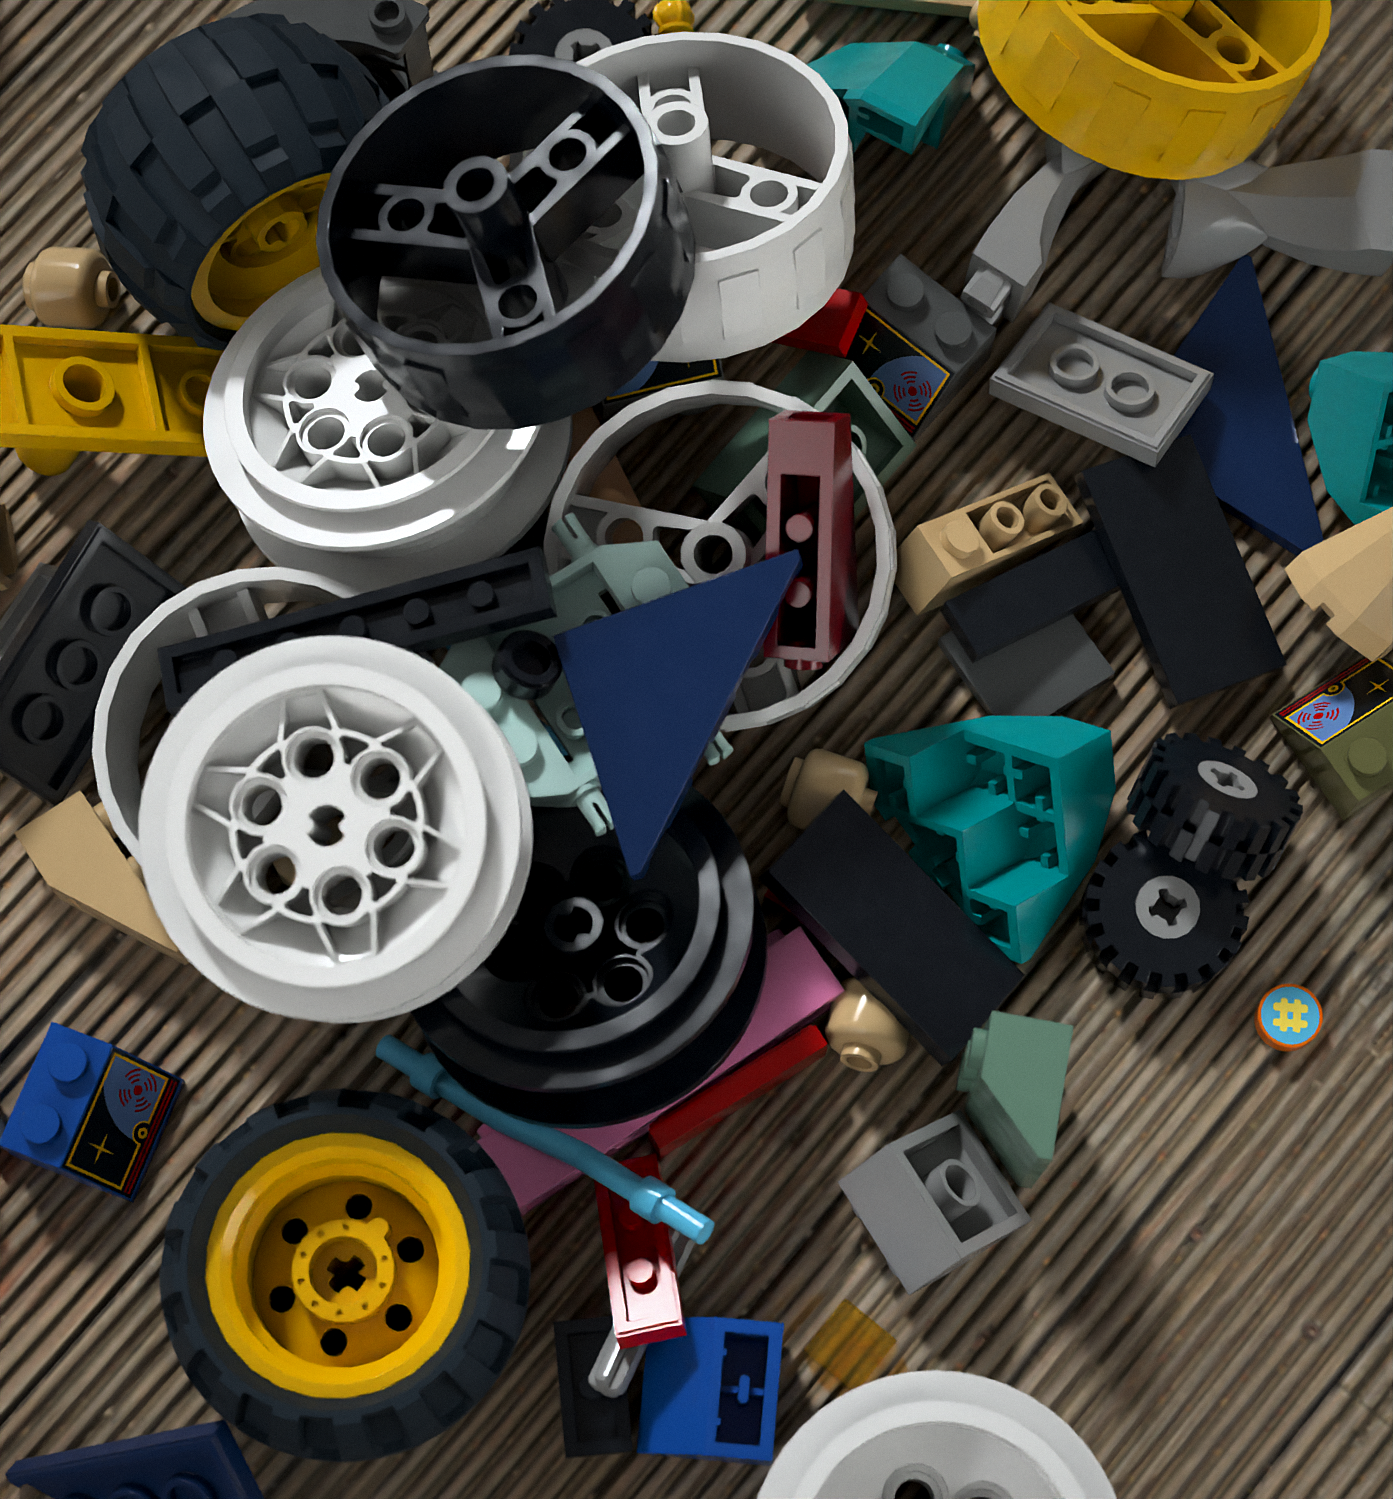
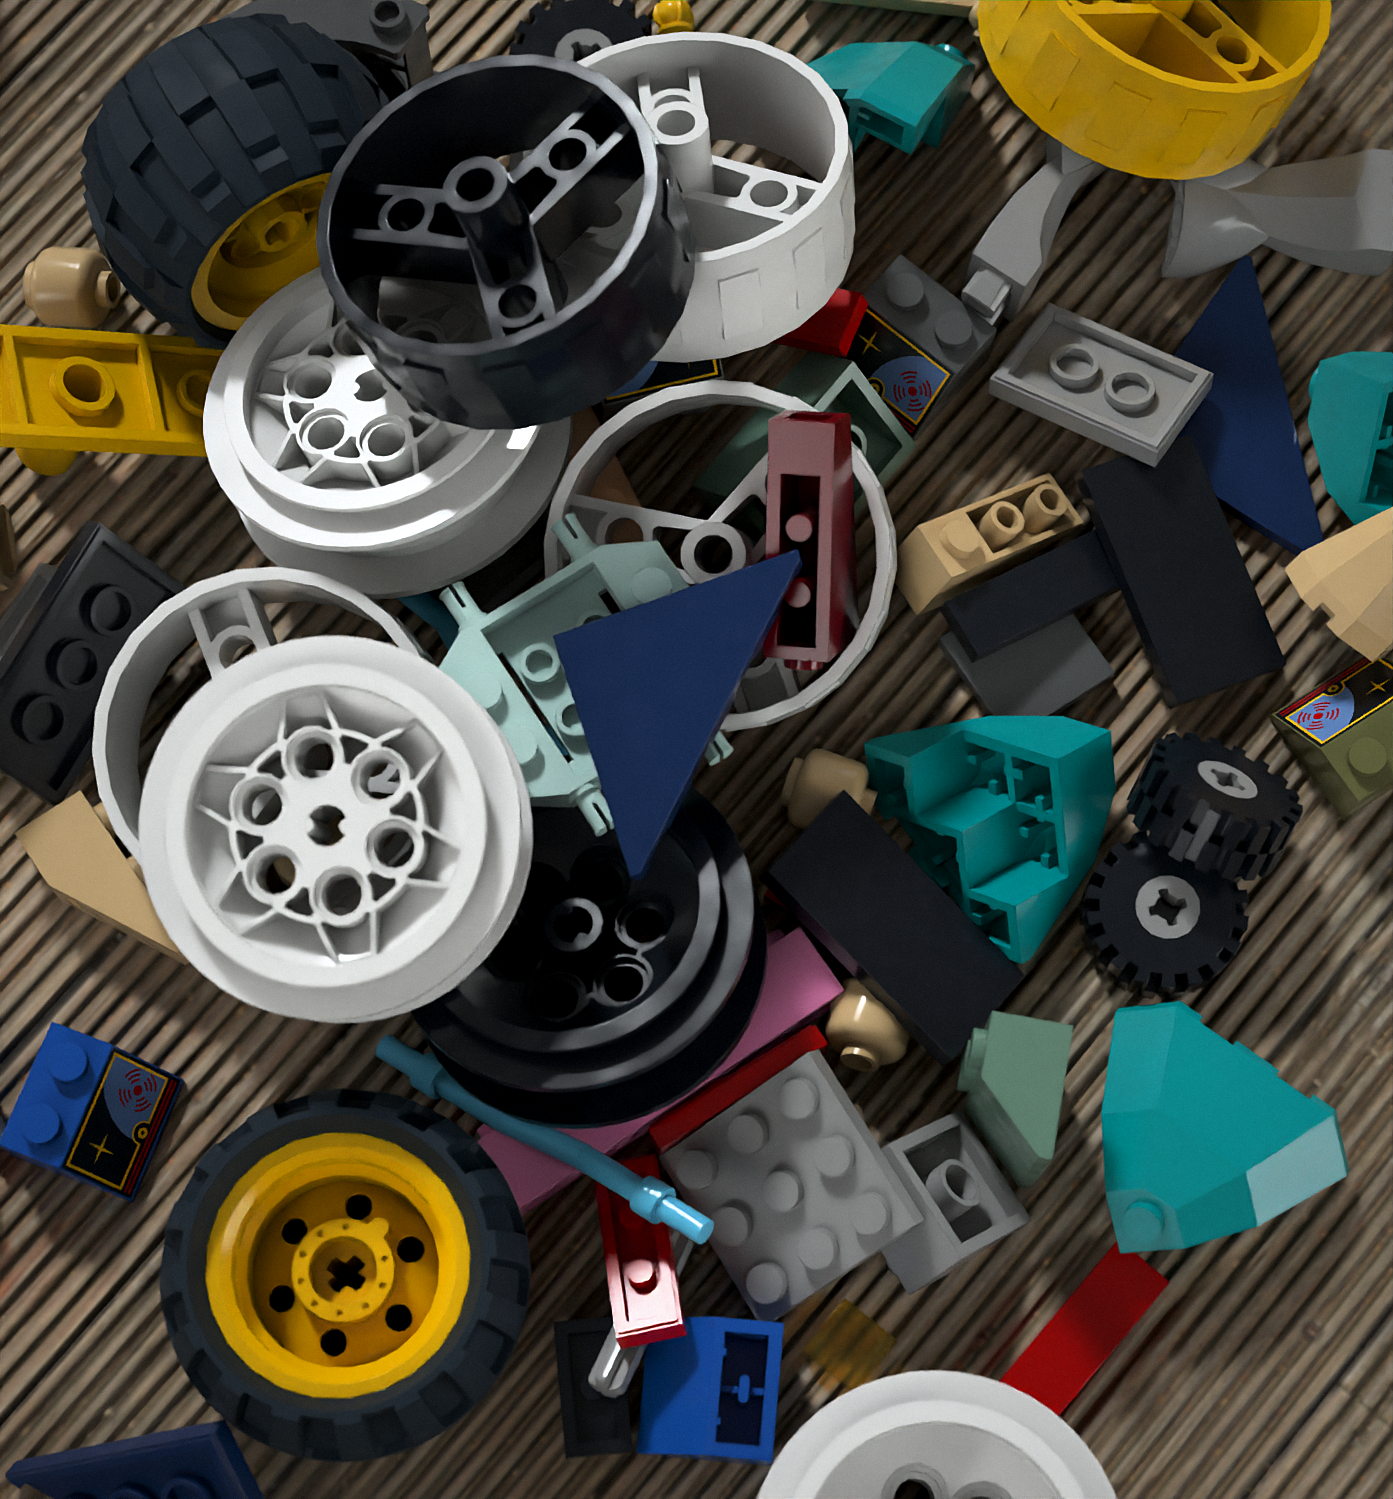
black plate [157,546,558,717] -> none
black tile [492,630,563,700] -> none
tile [1254,984,1323,1052] -> none
none -> light grey plate [658,1049,926,1322]
none -> red tile [998,1241,1170,1417]
none -> teal brick [1101,1001,1350,1253]

